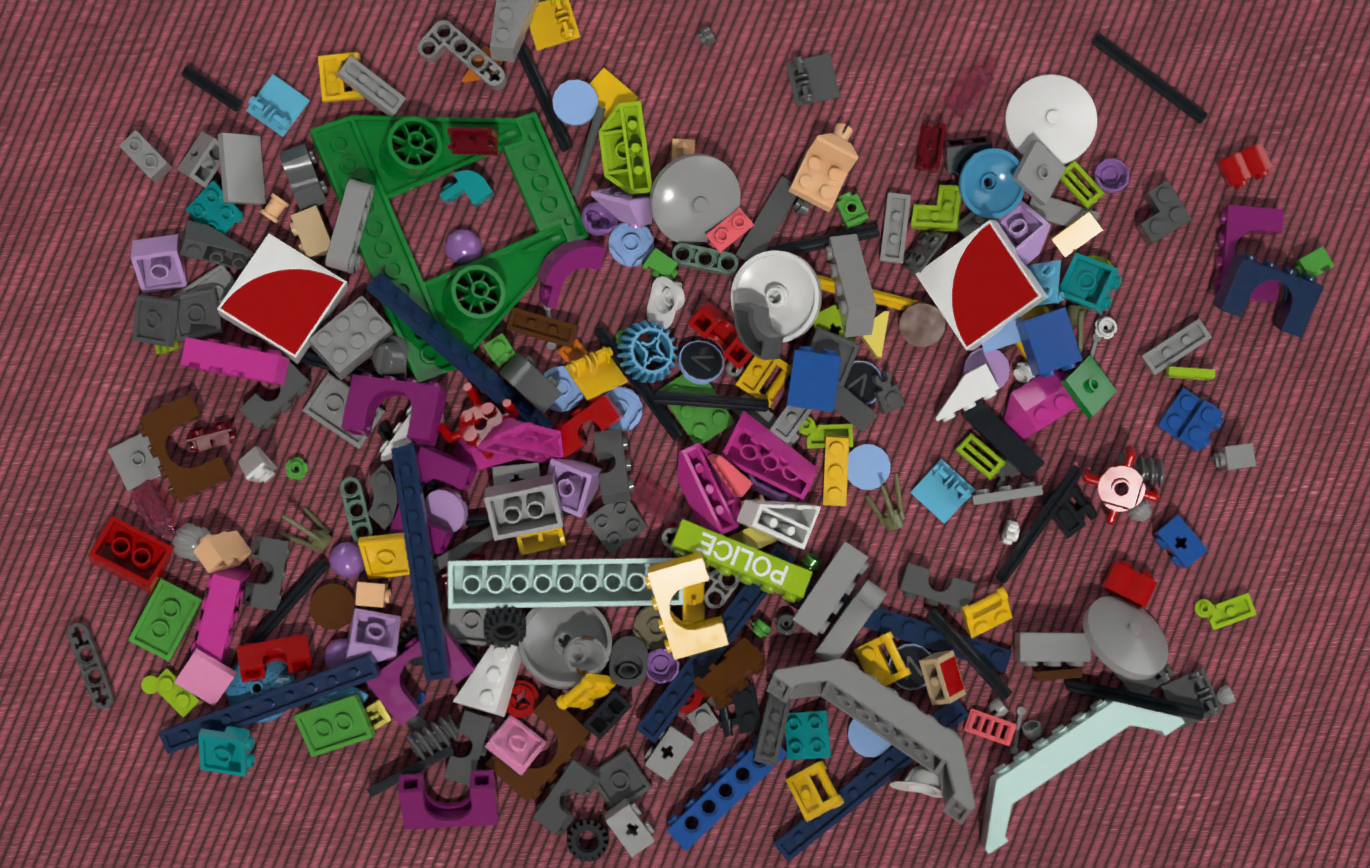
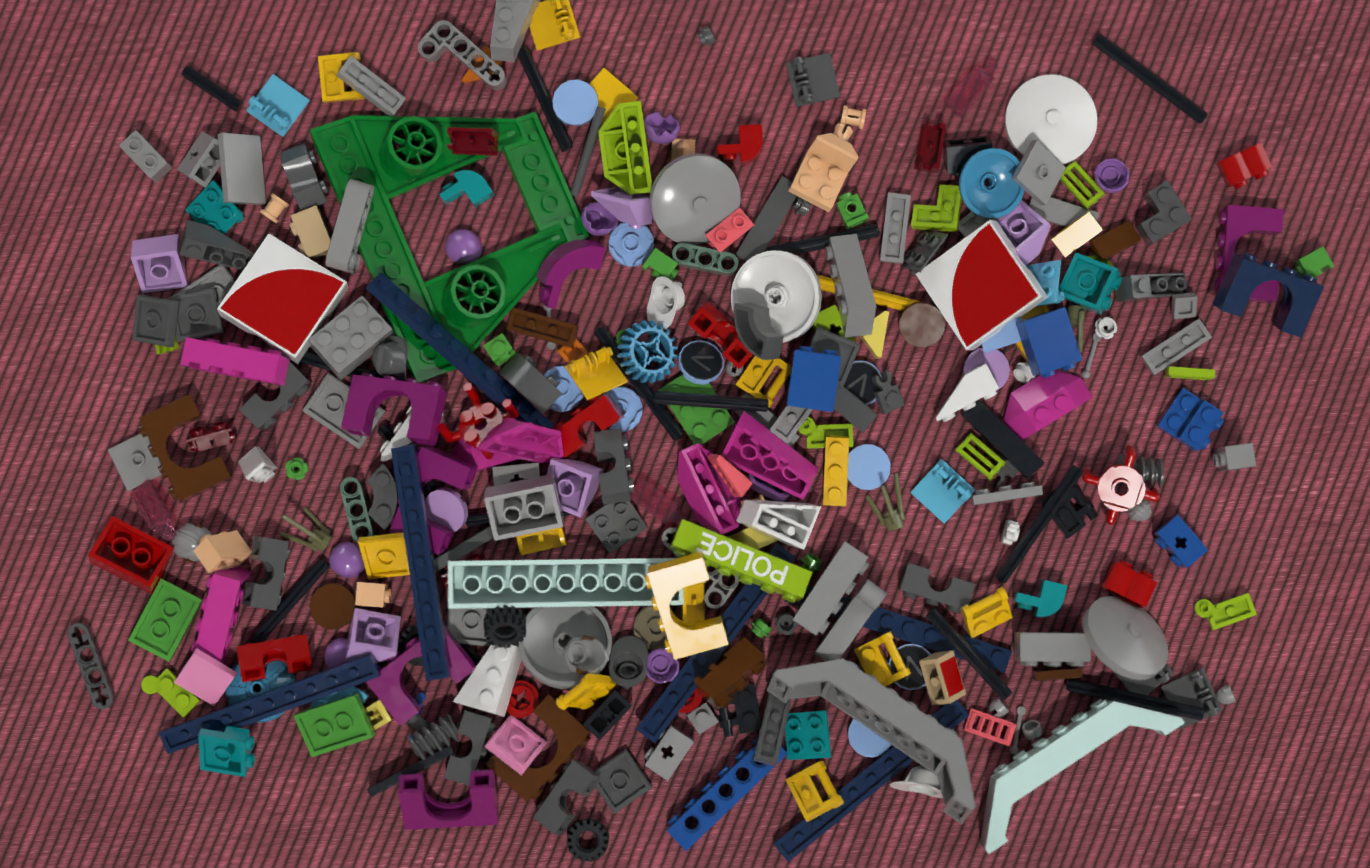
light grey brick [603,798,655,857] -> none
green plate [1061,355,1117,418] -> none
none -> medium lavender hair [644,112,680,144]
none -> red brick [717,124,763,166]
none -> light nougat bush [840,105,866,130]
none -> teal brick [1012,580,1067,617]
none -> reddish brown tile [1089,220,1141,262]
none -> dark grey slope [1115,273,1188,302]
none -> light grey plate [1171,292,1198,319]

